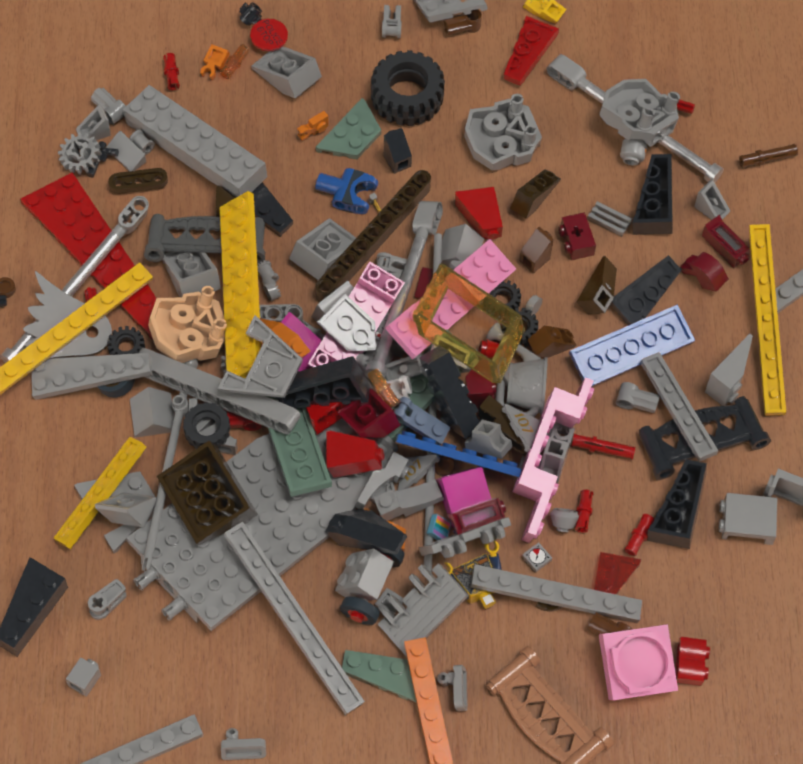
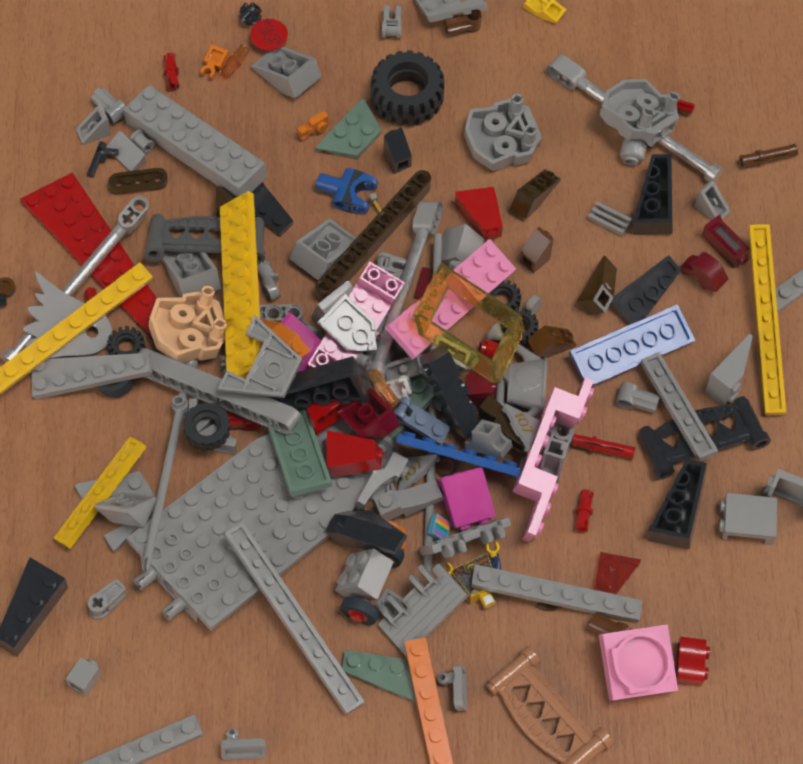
light grey gear [58,132,102,174] -> none
light grey slope [130,387,174,438] -> none
dark brown slope [157,440,258,545] -> none
dark red window [447,497,506,535] -> none
red wing [504,16,559,86] -> none
tile [522,542,552,573] -> none
light grey cone [550,508,579,532] -> none
dark red brick [558,212,596,261] -> none
red pin [624,513,655,556] -> none

